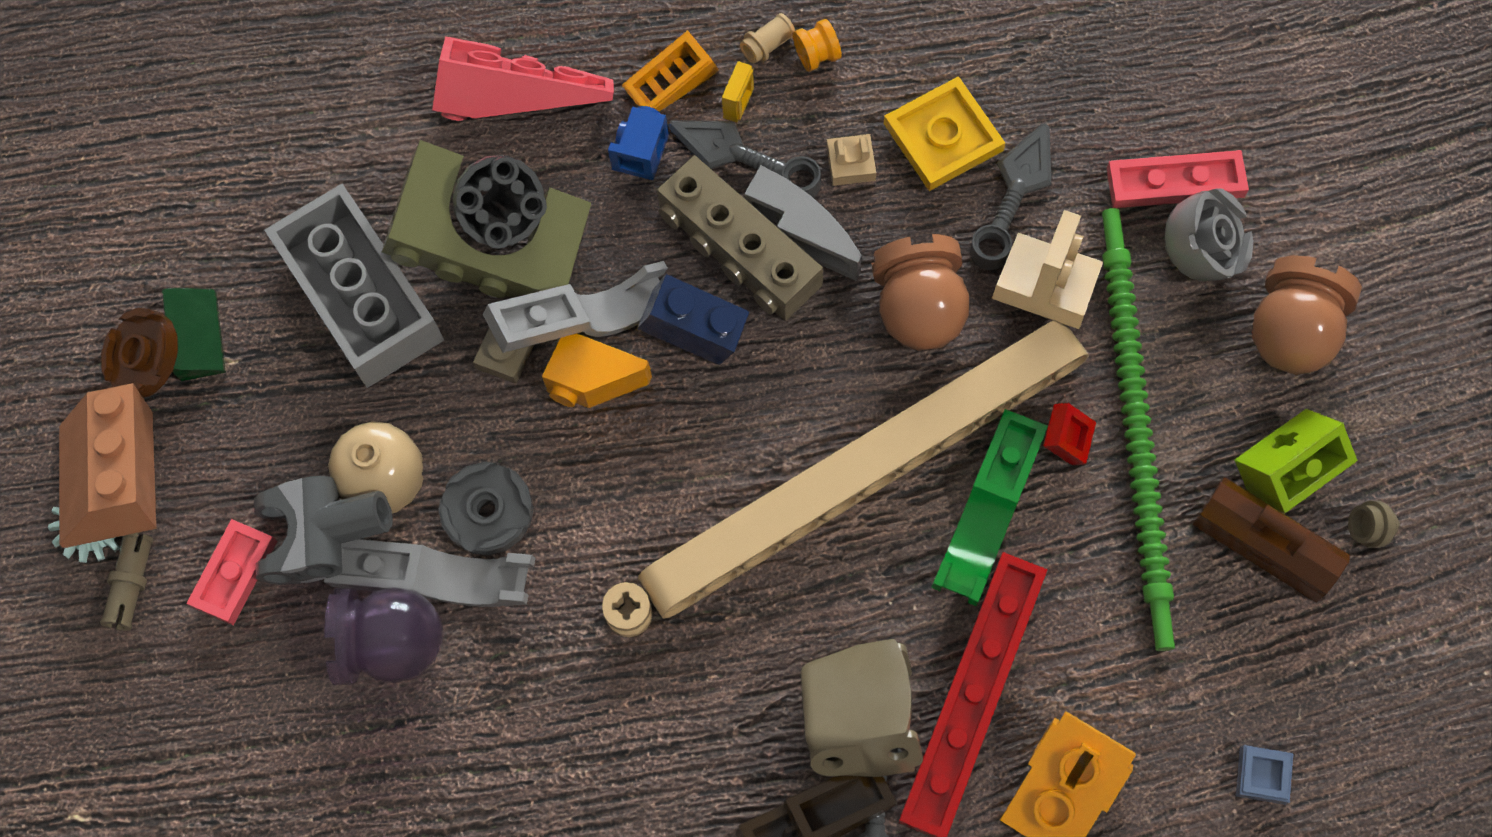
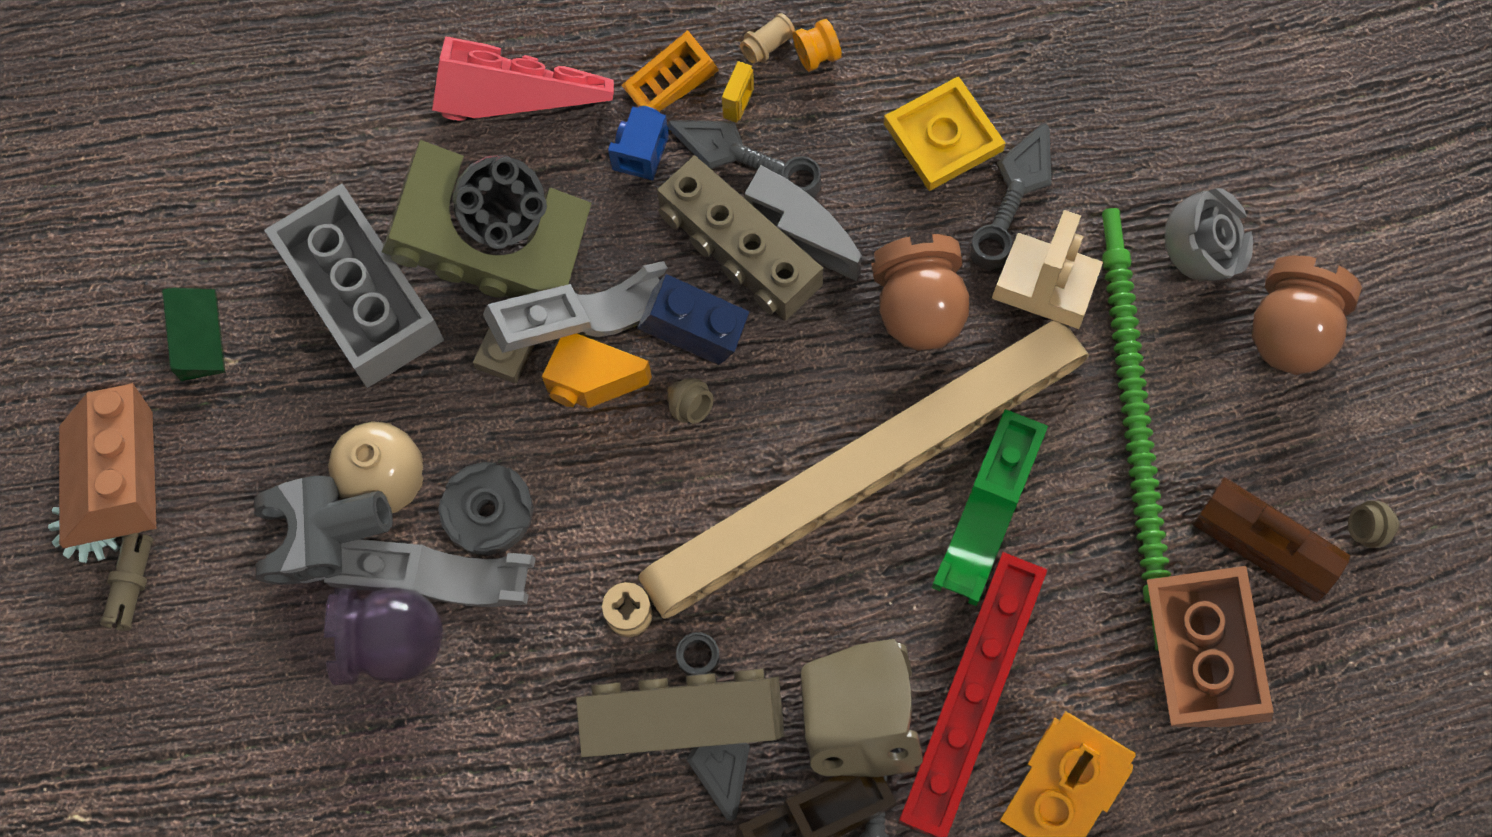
reddish brown tile [101,308,178,398] -> none
coral plate [186,519,278,626] -> none
tan tile [827,134,876,186] -> none
red plate [1043,403,1096,465] -> none
coral plate [1106,150,1249,208] -> none
lime brick [1234,409,1358,513] -> none
sand blue tile [1236,745,1293,805] -> none
none -> dark tan brick [576,669,785,757]
none -> dark tan plate [667,378,714,424]
none -> dark grey piece [676,632,750,821]
none -> nougat slope [1147,566,1274,727]

